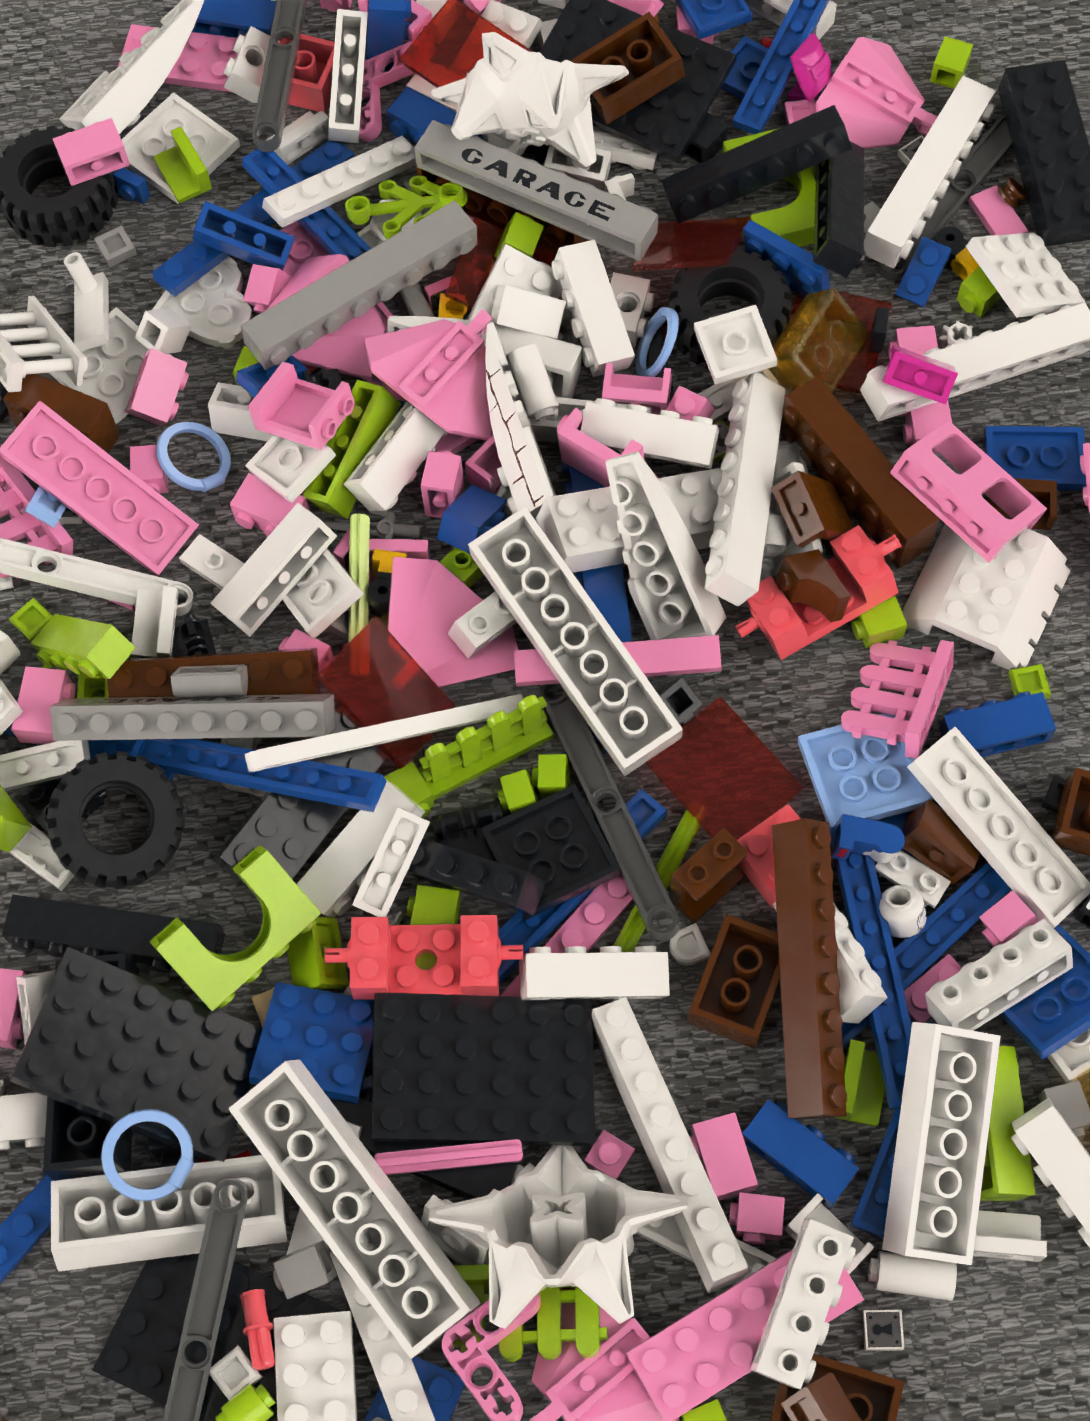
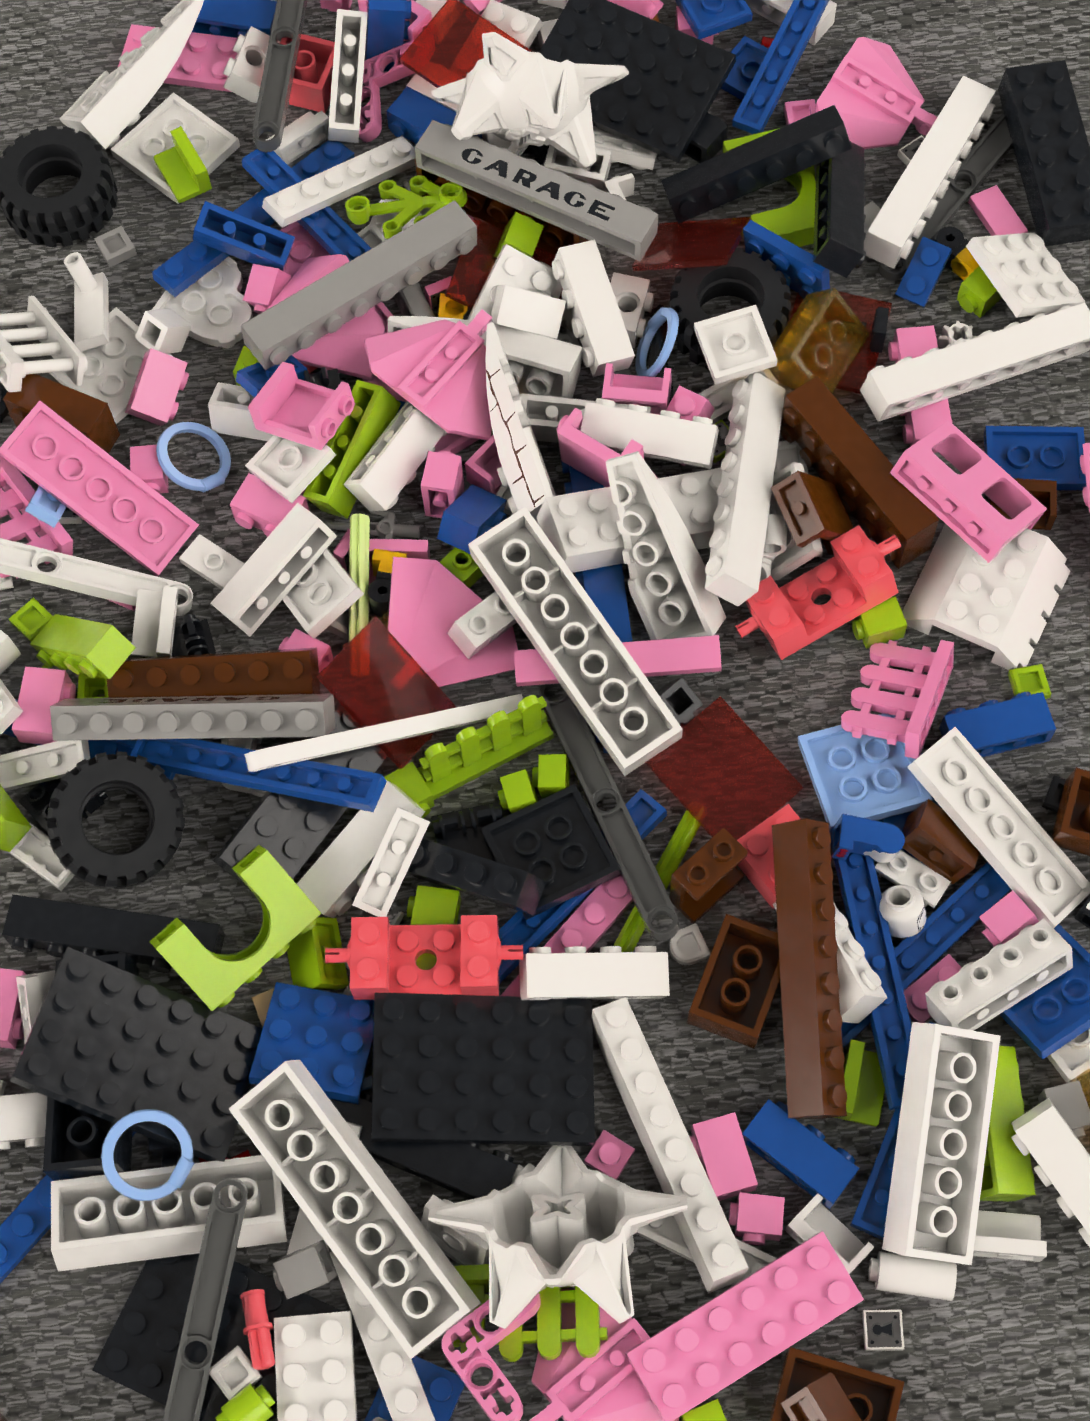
bright pink brick [53,118,130,186] -> none
blue plate [113,168,150,205] -> none
light grey brick [171,664,248,698] -> none
bright pink axle [374,1139,523,1175] -> none
white brick [506,344,559,422] -> none
reddish brown brick [571,11,685,125] -> none
white brick [750,1219,856,1389] -> none
reddish brown arch [775,549,851,622] -> none
dark pink piece [787,33,833,102] -> none
dark pink panel [882,345,958,405] -> none
lime brick [930,36,973,89] -> none
reddish brown bush [998,177,1028,209] -> none

